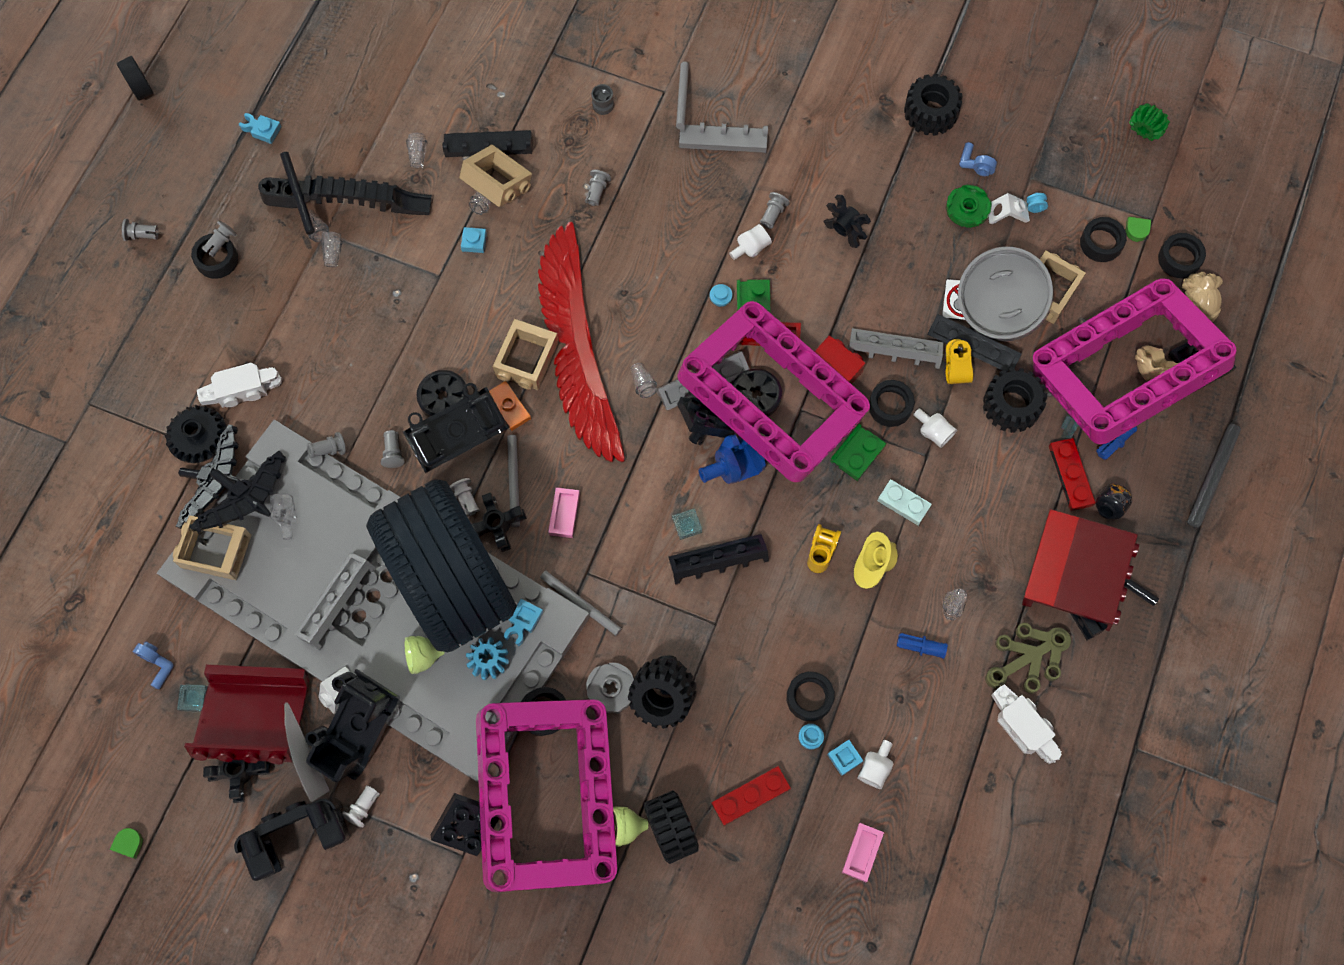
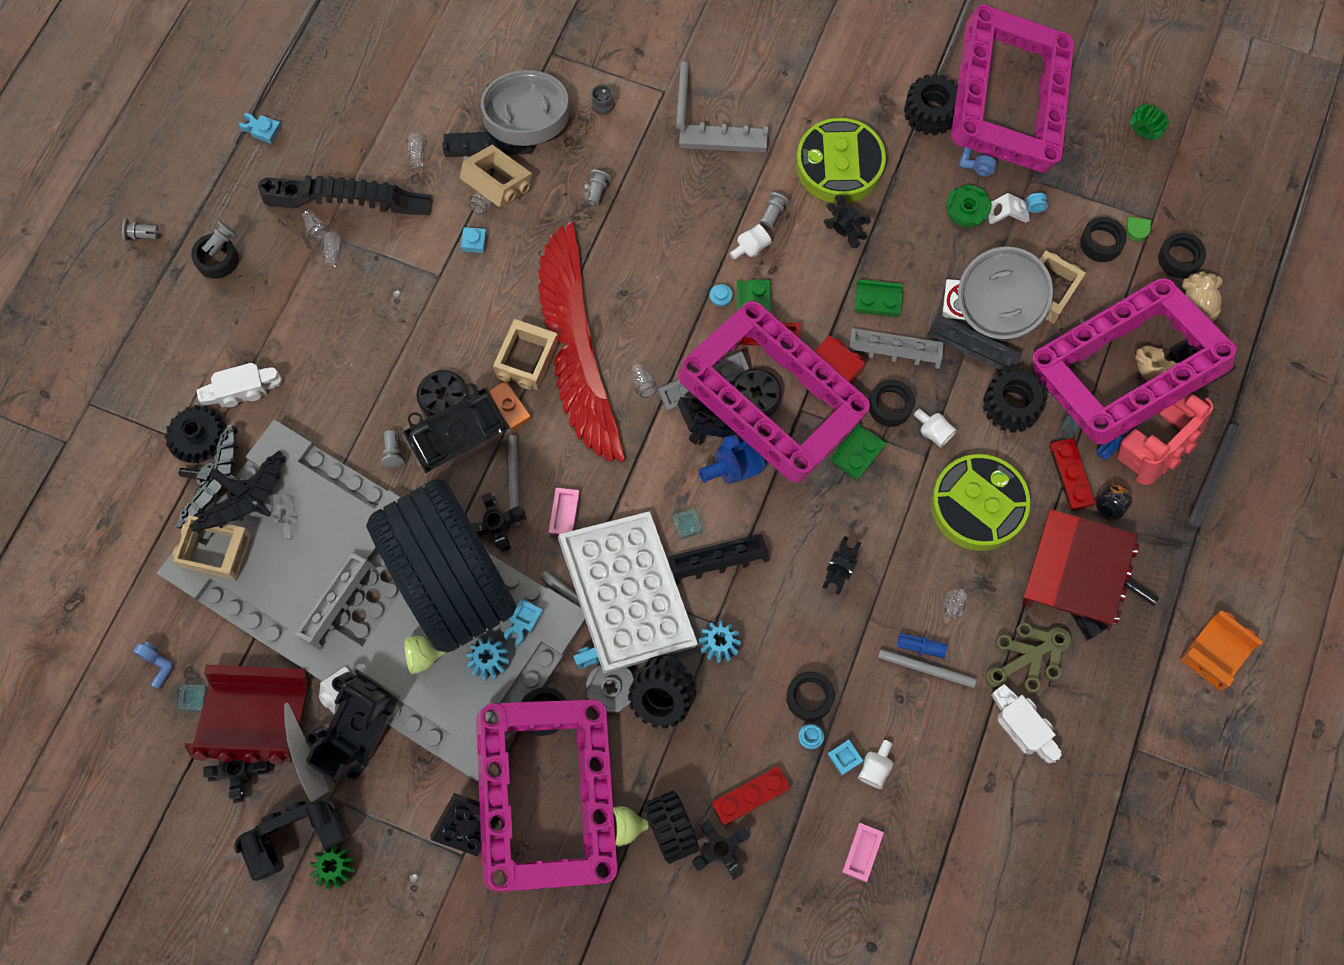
bright green tile [110,828,143,859] -> none
black tyre [116,56,153,101] -> none
black bar [280,152,315,235] -> none
light grey pin [307,432,346,458] -> none
white pin [342,785,380,828] -> none
white pin [450,478,480,517] -> none
yellow piece [807,524,841,573] -> none
light yellow piece [854,532,898,589] -> none
light aqua plate [877,479,932,526] -> none
yellow piece [945,339,973,384] -> none
none -> green gear [310,845,355,890]
none -> light grey piece [481,70,569,146]
none -> white plate [558,511,698,674]
none -> medium azure plate [573,646,600,670]
none -> black pin [692,819,750,880]
none -> medium azure gear [699,620,741,663]
none -> piece [796,118,886,204]
none -> black pin [822,536,862,595]
none -> green plate [854,279,903,318]
none -> light grey bar [878,649,977,688]
none -> piece [931,454,1030,551]
none -> dark pink beam [951,4,1074,173]
none -> coral container [1117,394,1213,485]
none -> orange panel [1180,610,1263,691]

